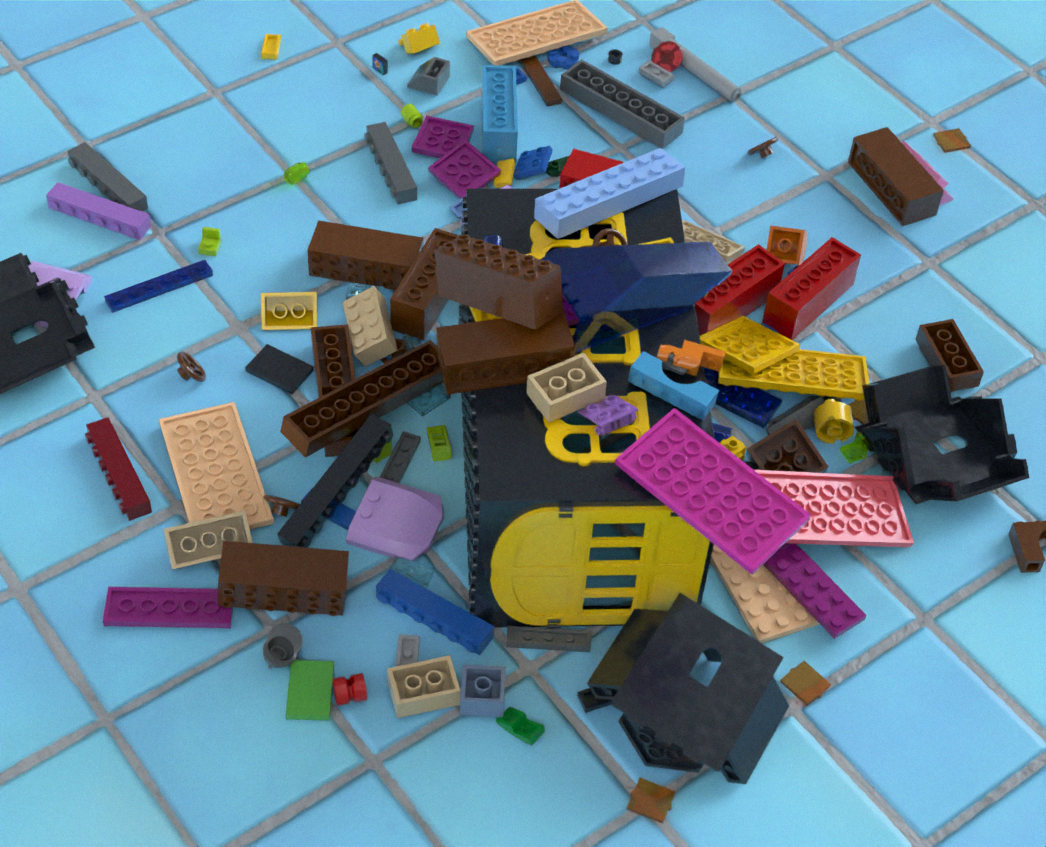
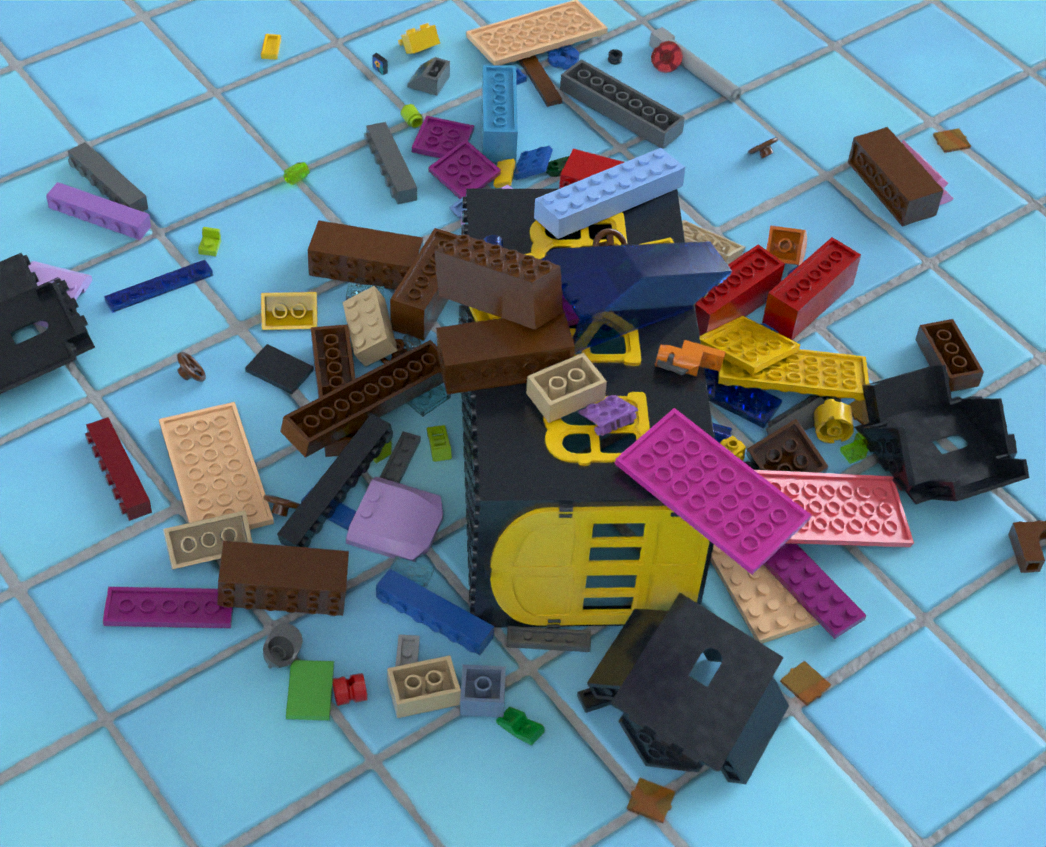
dark azure arch [628,351,719,420] -> none
light grey plate [639,60,674,87] -> none

